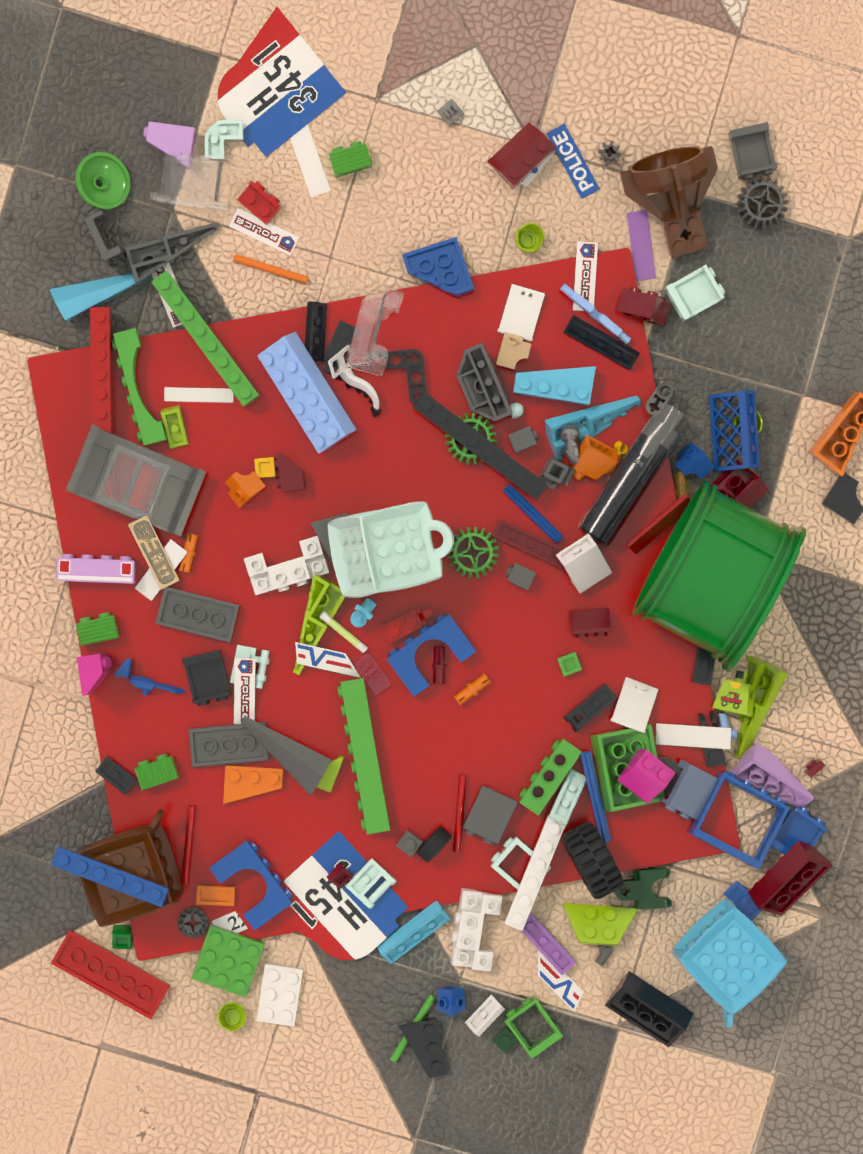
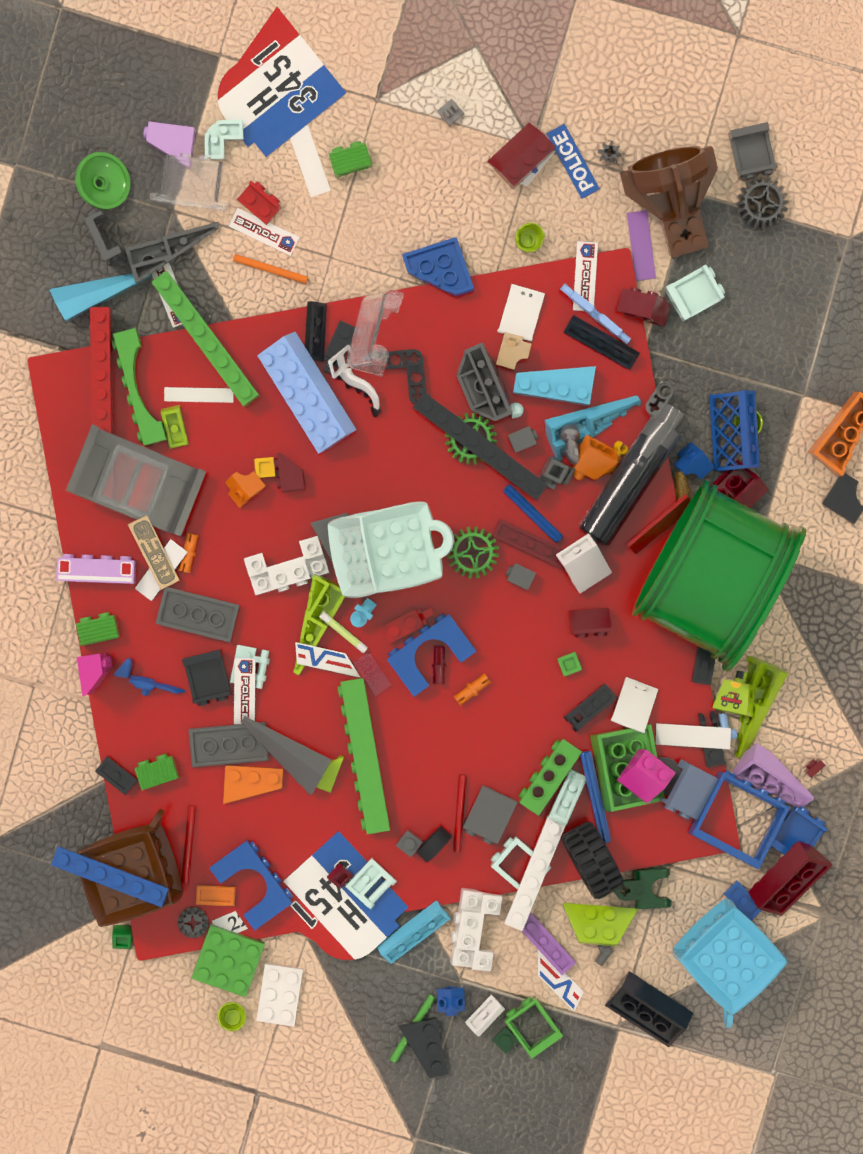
red plate [51,929,171,1020] -> none

